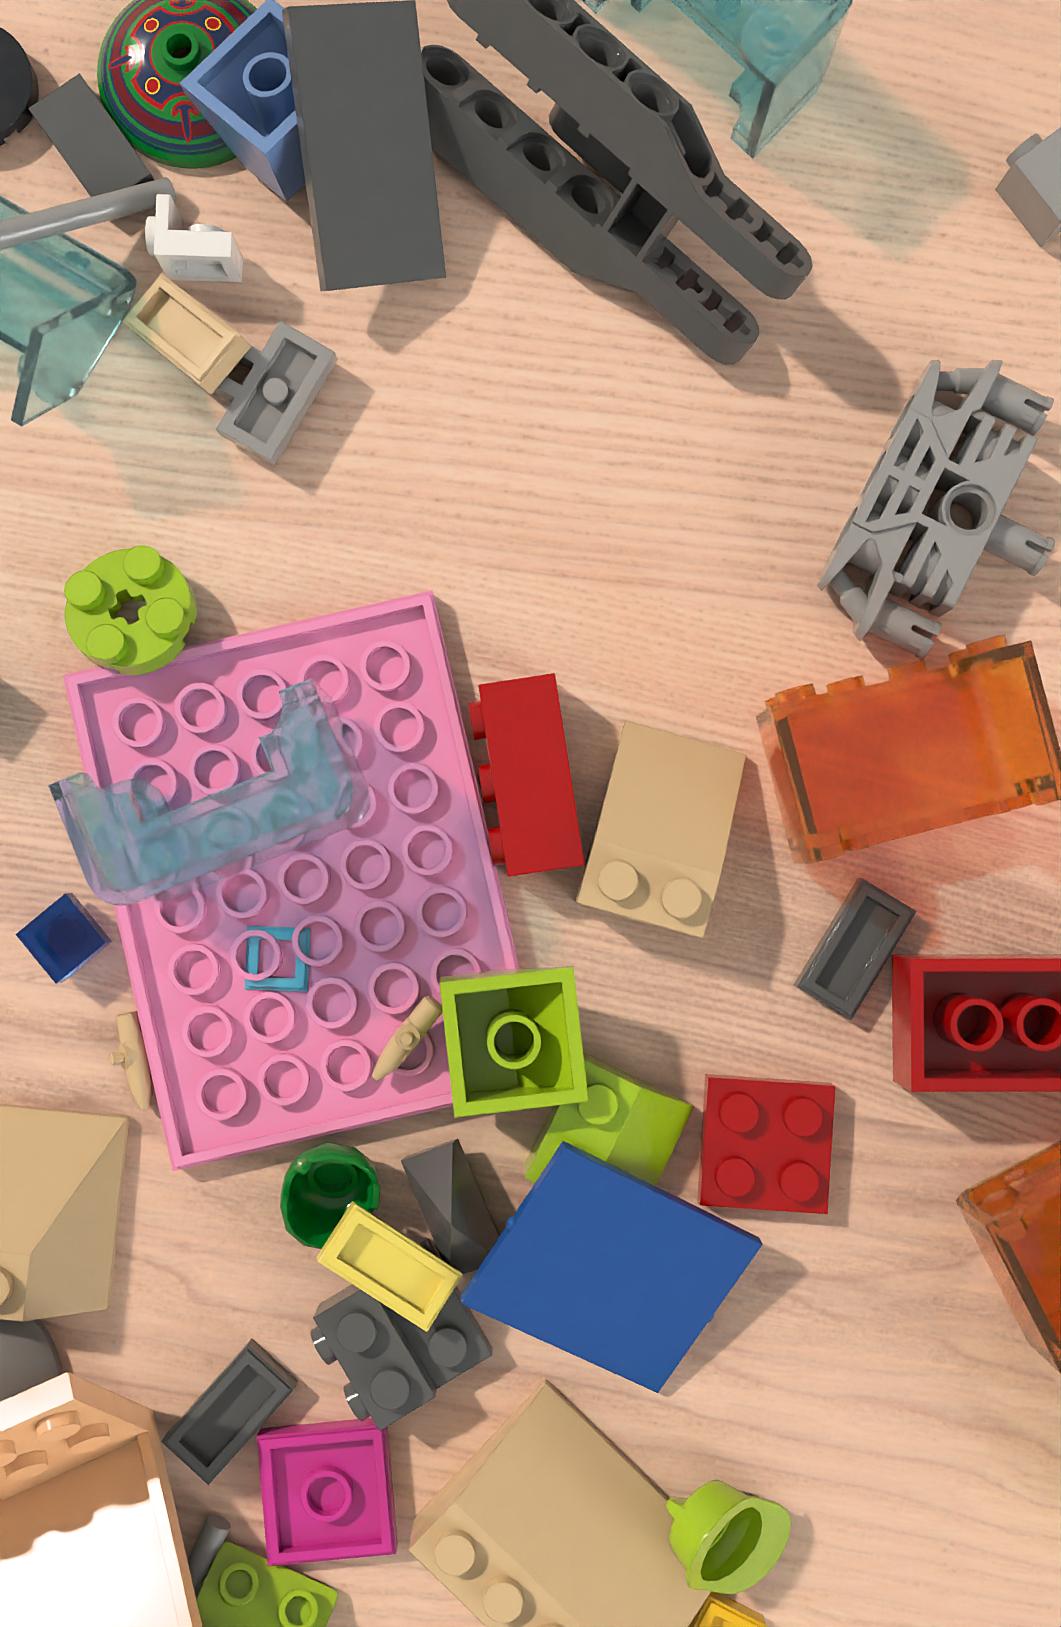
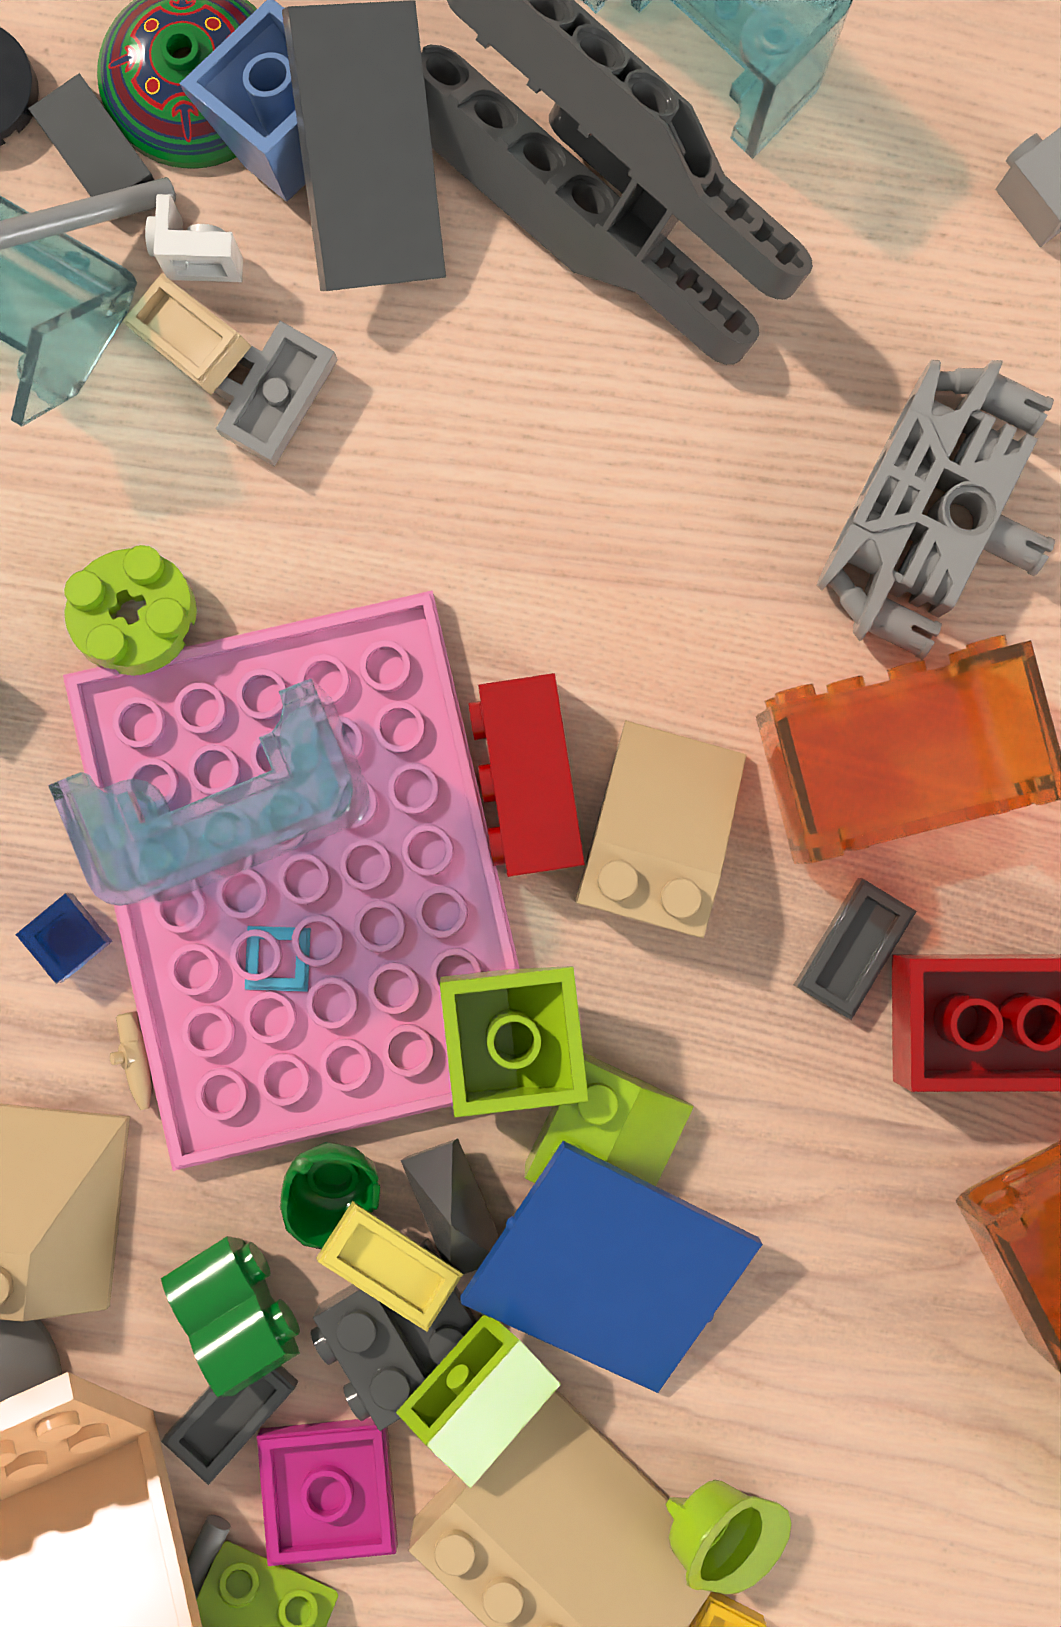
tan helmet [372,996,443,1081] -> none
red plate [697,1074,836,1214] -> none
none -> green brick [161,1236,300,1397]
none -> brick [396,1315,561,1489]

